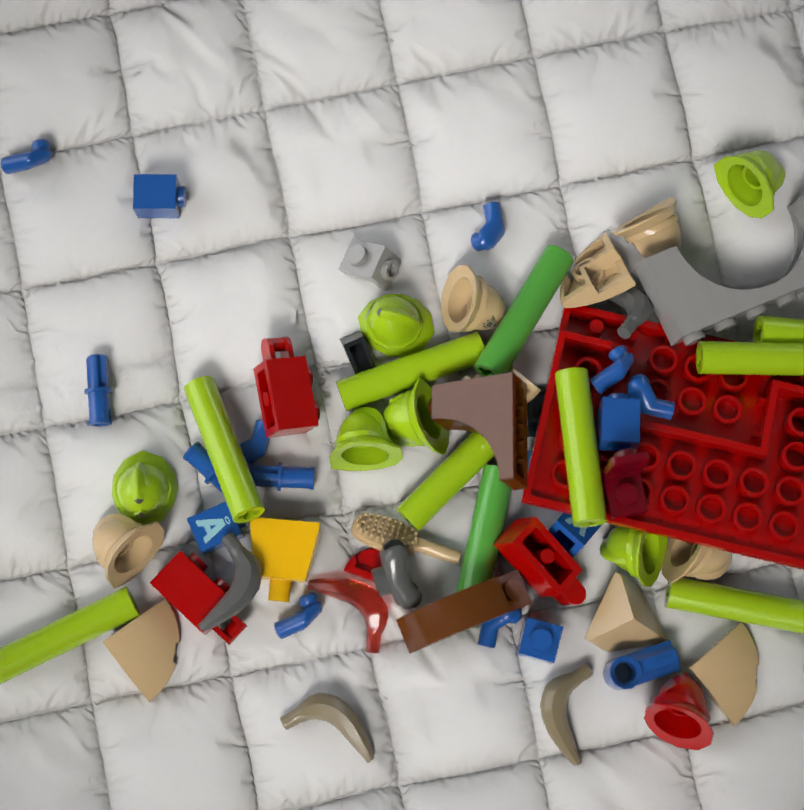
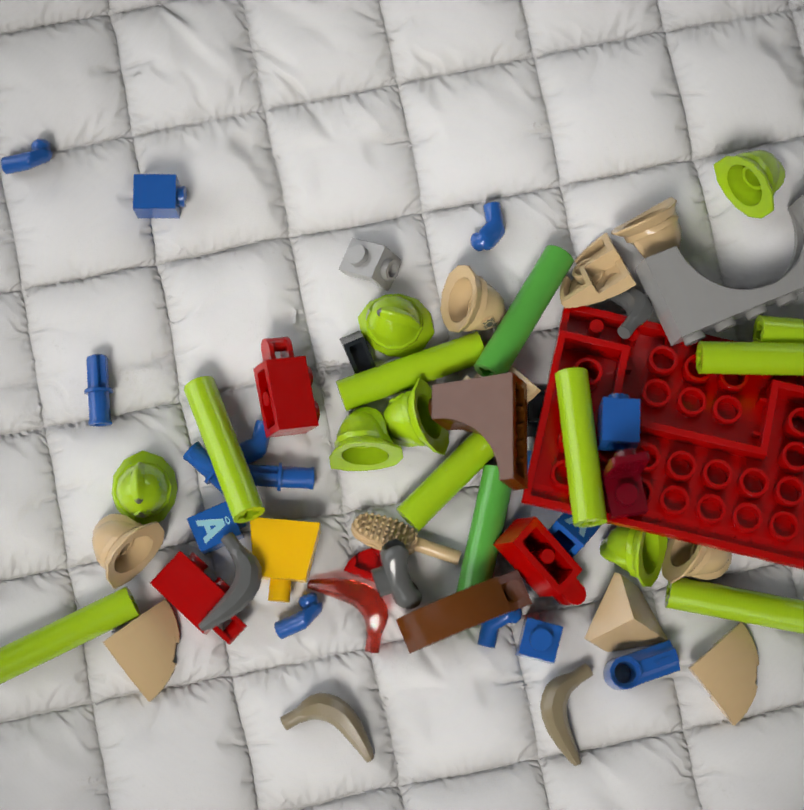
blue arm [590,345,634,394] -> none
blue arm [627,374,675,420] -> none
red piece [644,672,714,750] -> none

